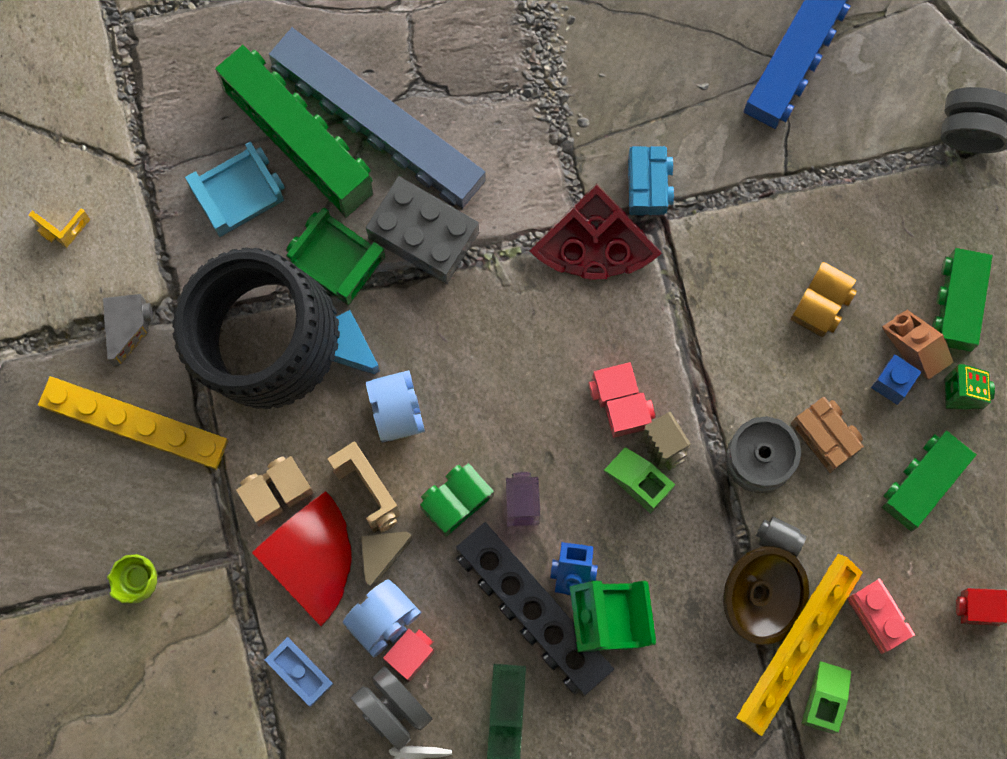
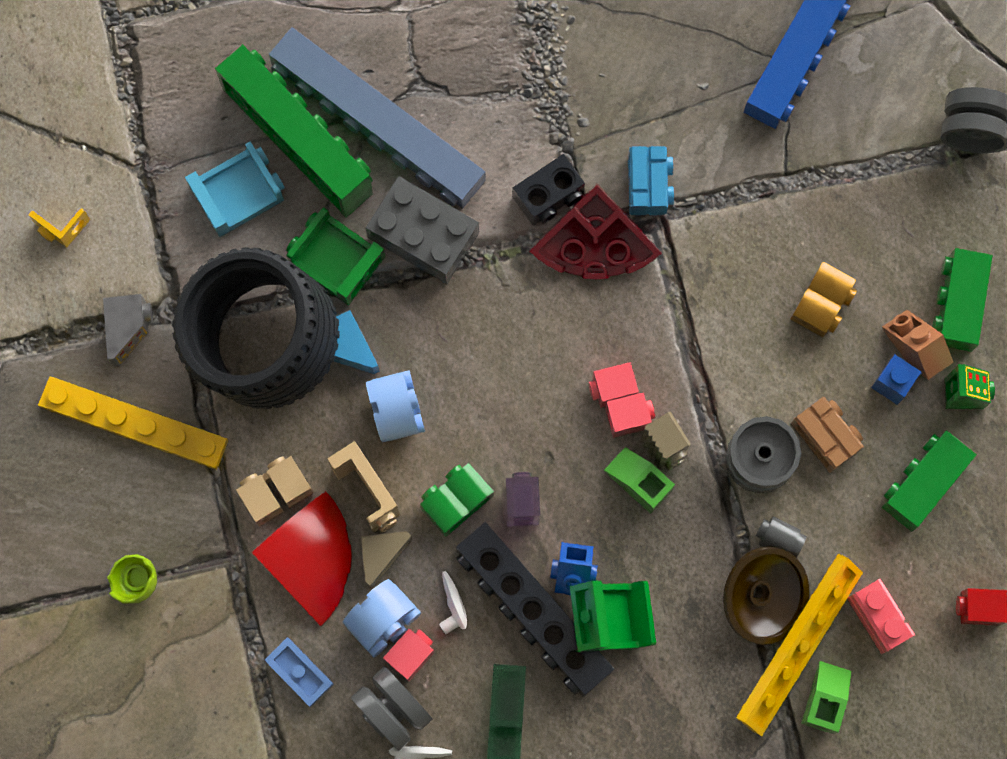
none -> white bar [440,571,467,634]
none -> black brick [512,154,585,226]

